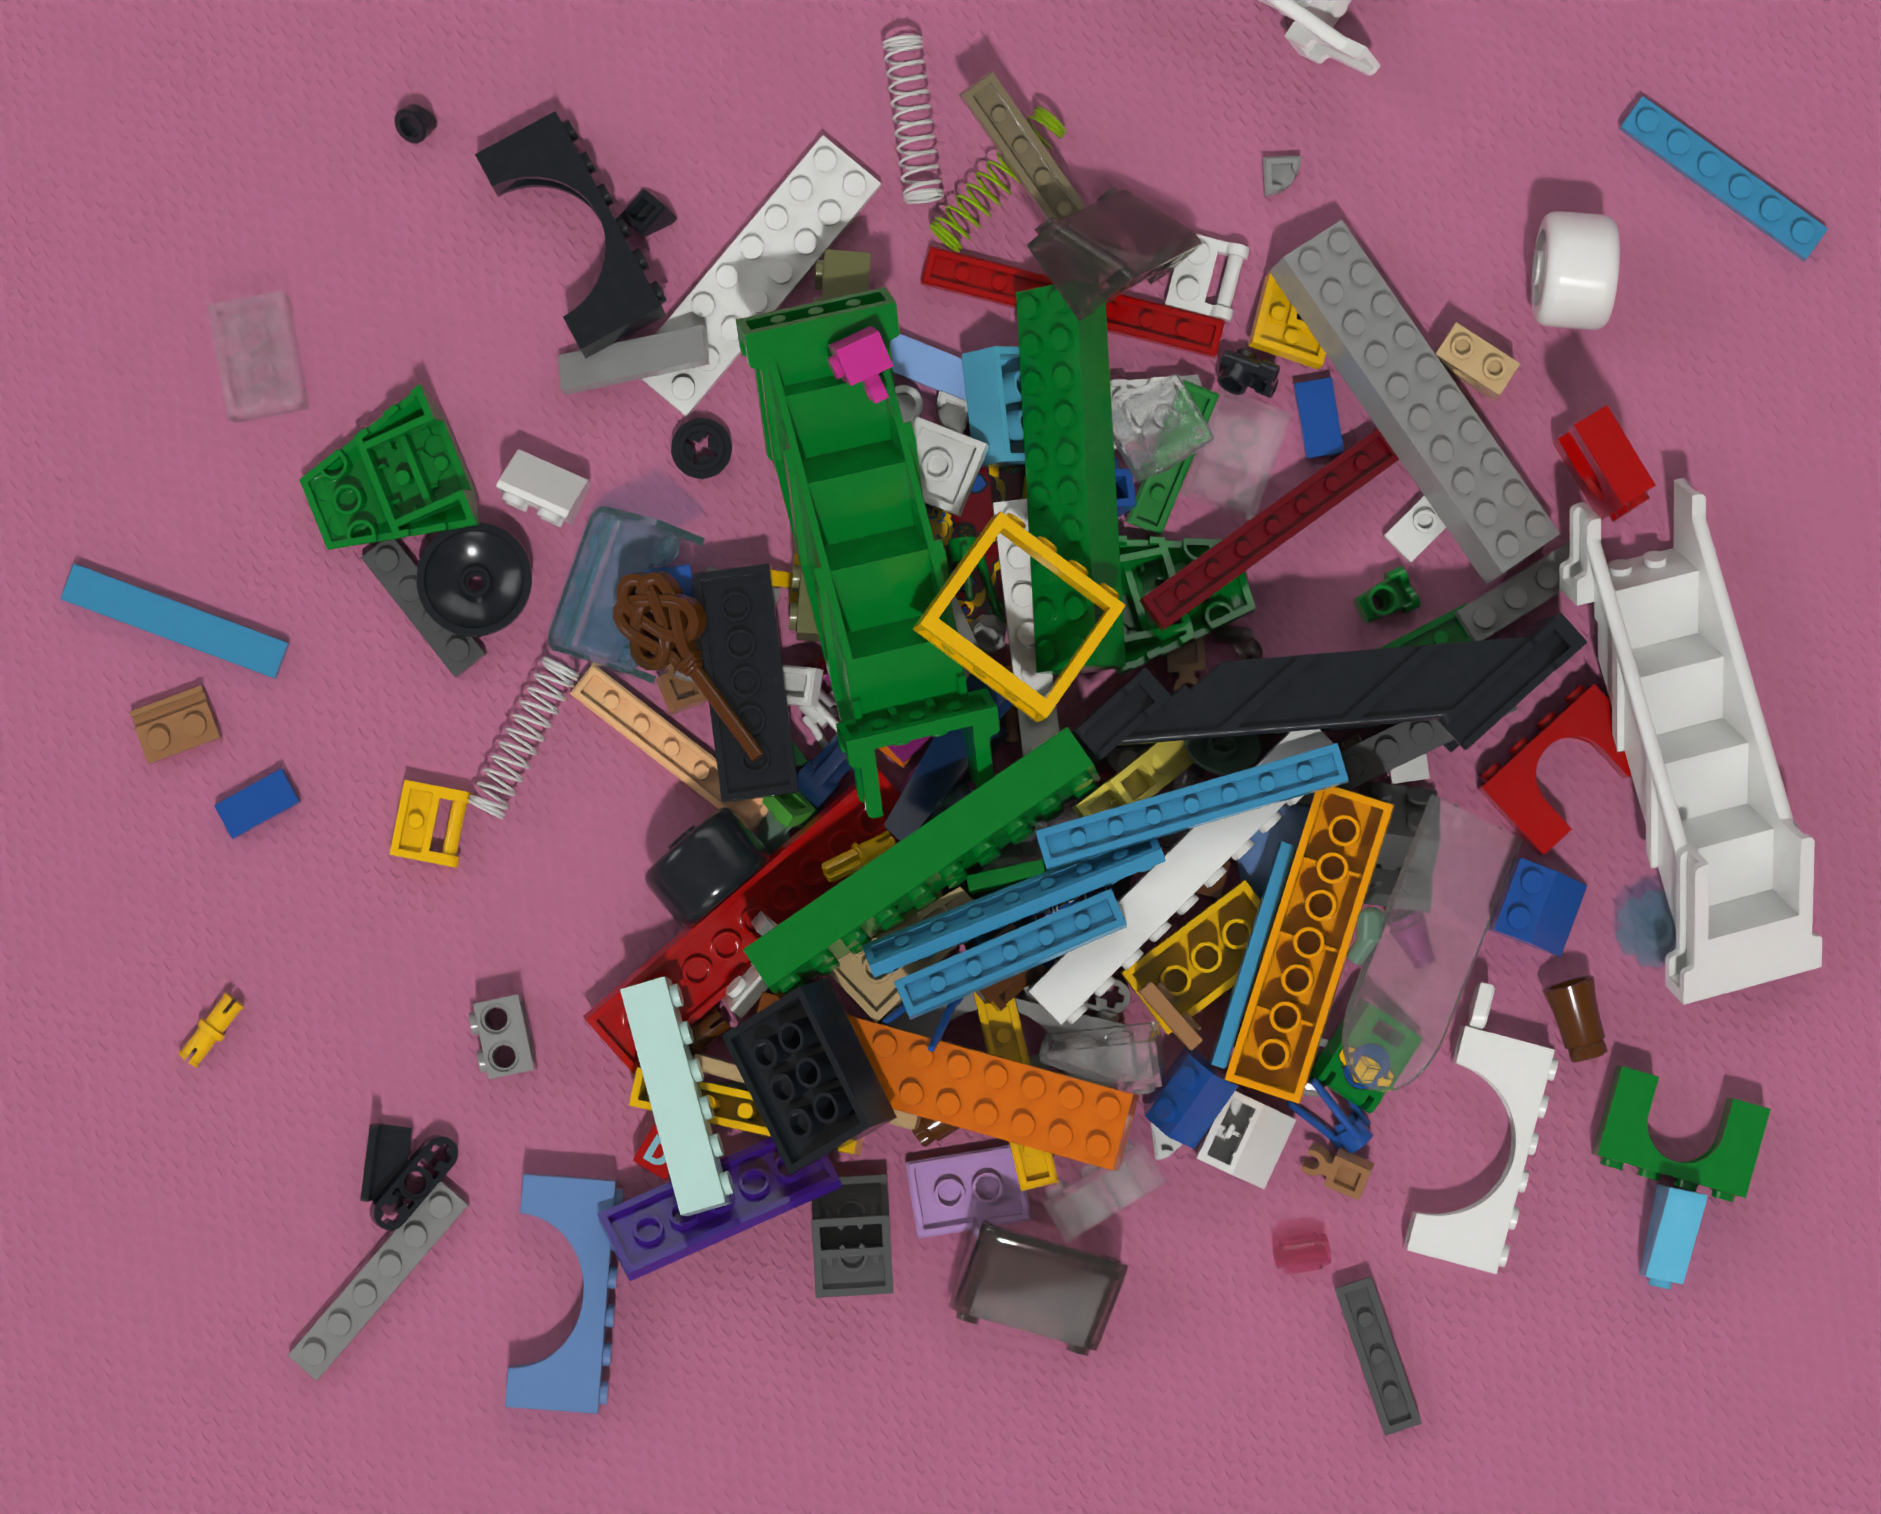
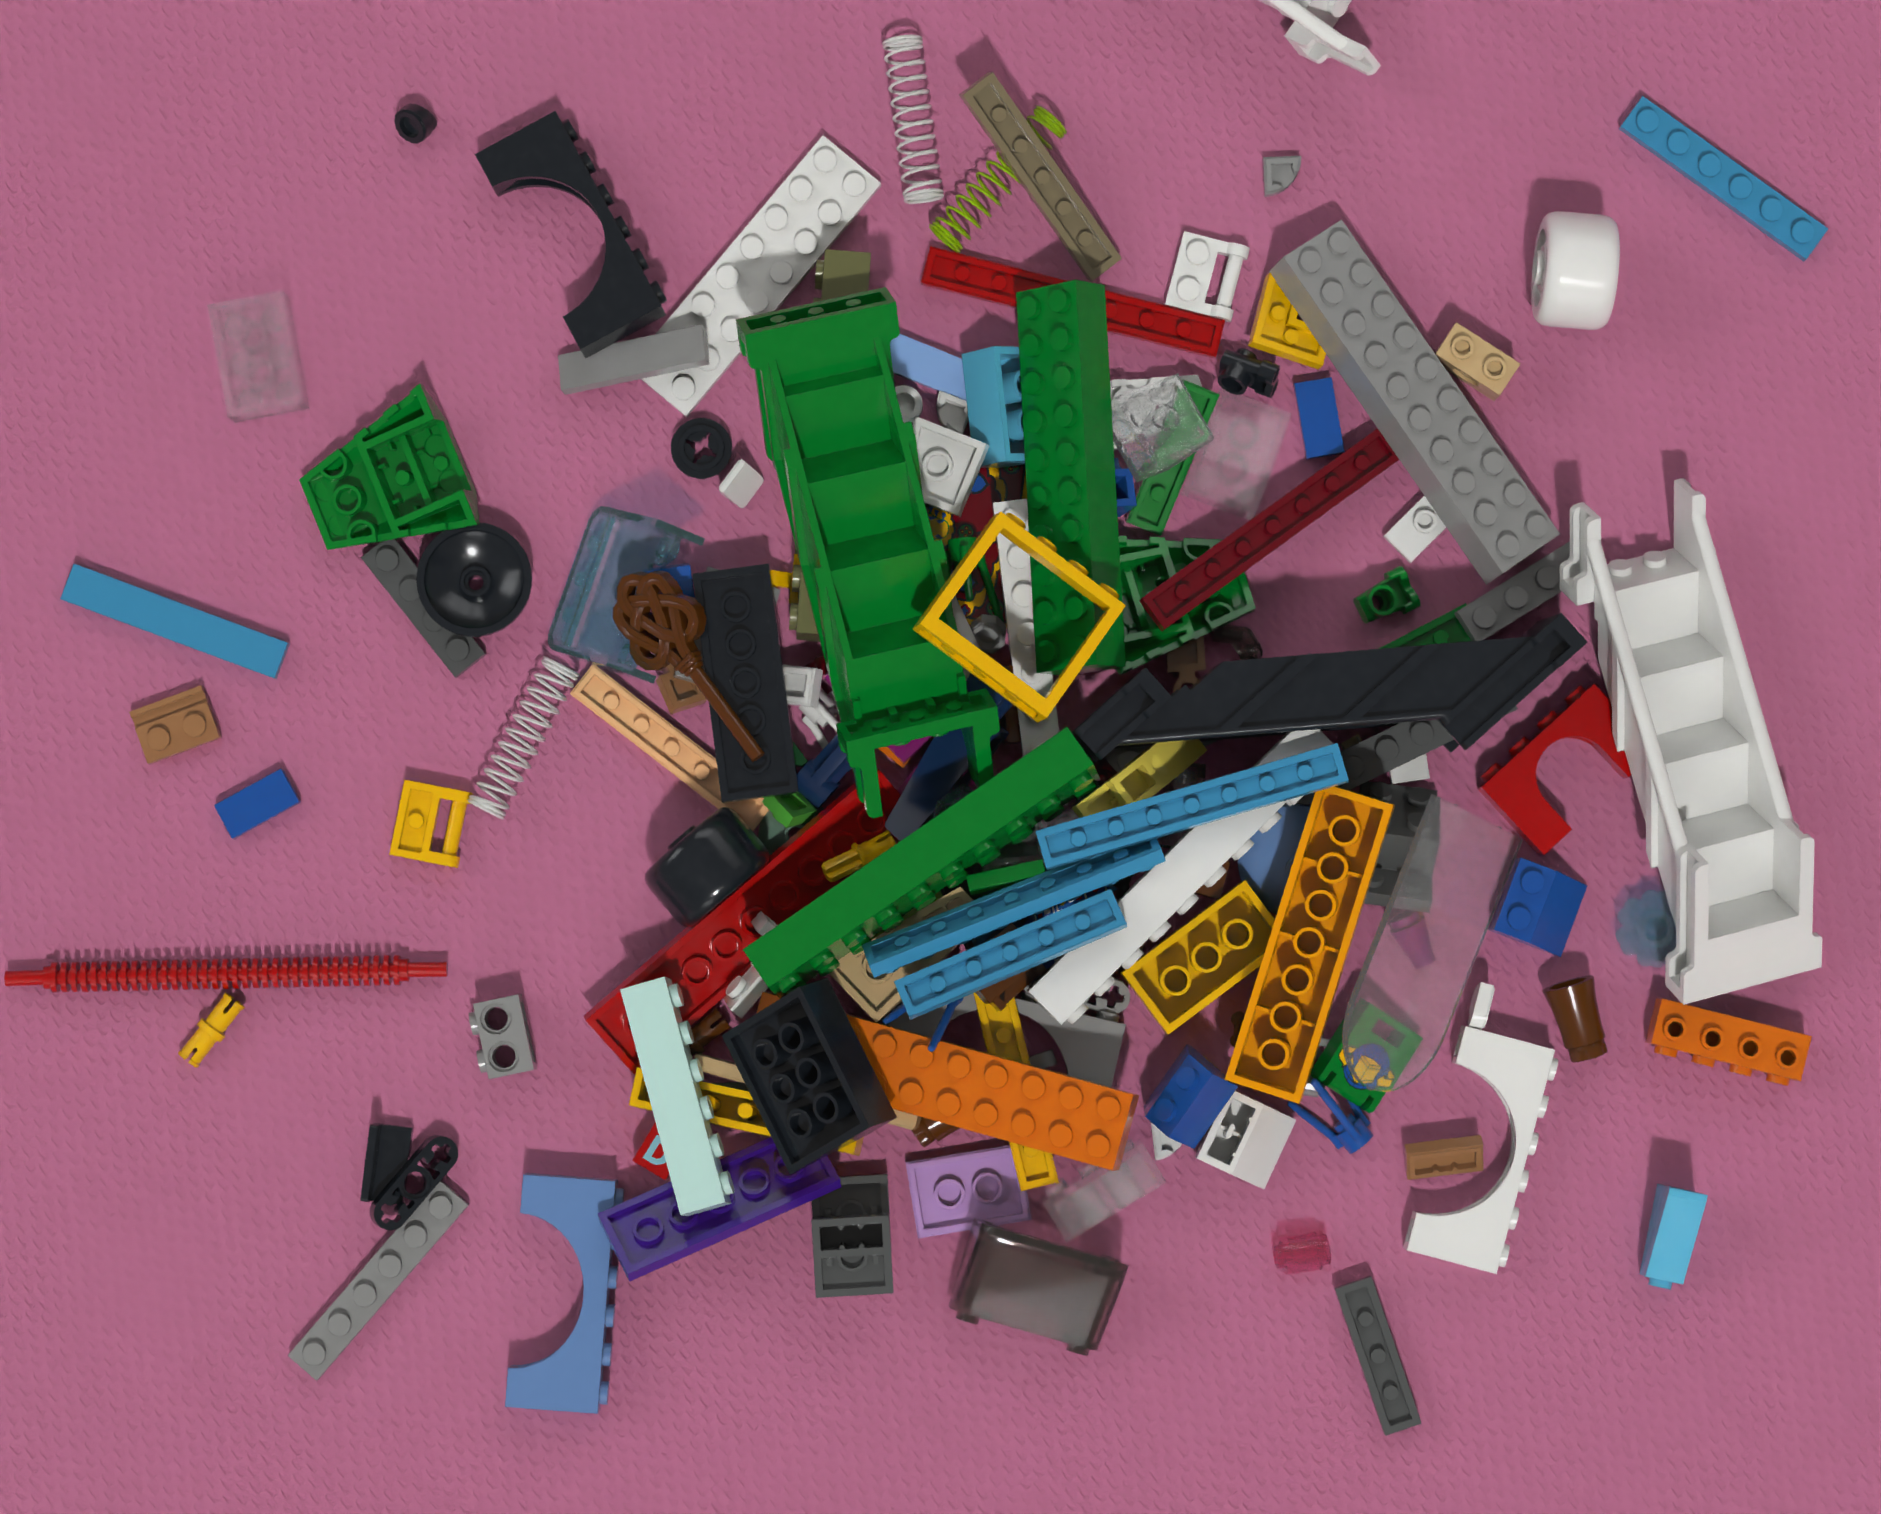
white slope [496,449,591,528] -> none
black slope [620,189,677,237] -> none
dark pink brick [827,326,894,404] -> none
clear smoke windscreen [1027,187,1203,321] -> none
clear slope [1039,1021,1165,1094] -> none
medium nougat plate [1137,981,1203,1051] -> none
sand green dish [1184,734,1261,775] -> none
dark azure tile [1209,841,1296,1068] -> none
medium nougat plate [1301,1143,1375,1201] -> none
sand green arm [1346,907,1384,965] -> none
red arch [1552,405,1656,522] -> none
green arch [1592,1065,1771,1202] -> none
none -> red hose [4,955,448,993]
none -> white slope [719,459,764,508]
none -> medium nougat plate [1405,1135,1484,1180]
none -> orange brick [1645,998,1812,1086]

